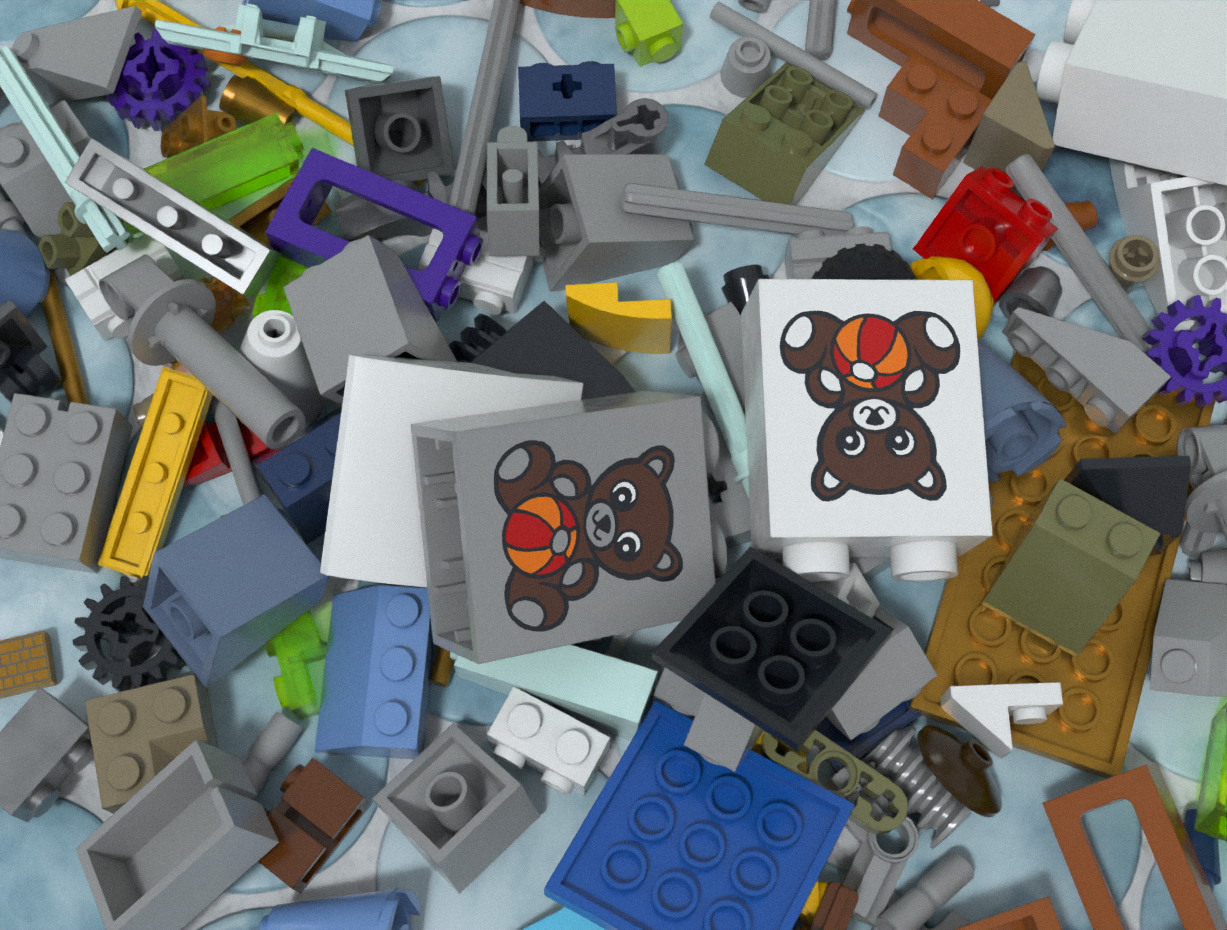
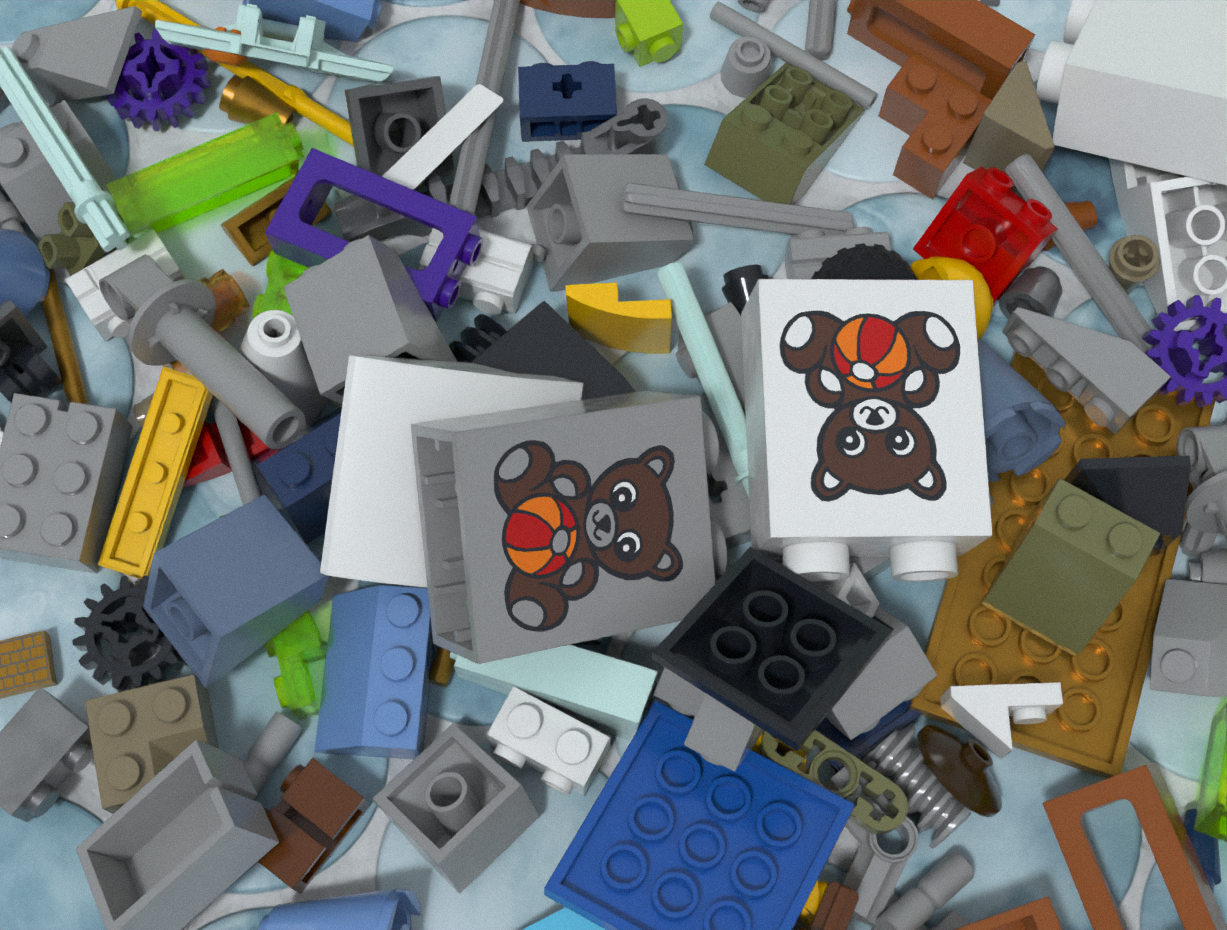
light grey slope [64,138,282,297] -> none
pearl gold hinge [160,95,237,175] -> none
light grey brick [487,126,540,256] -> none
none -> white sticker [382,84,504,190]

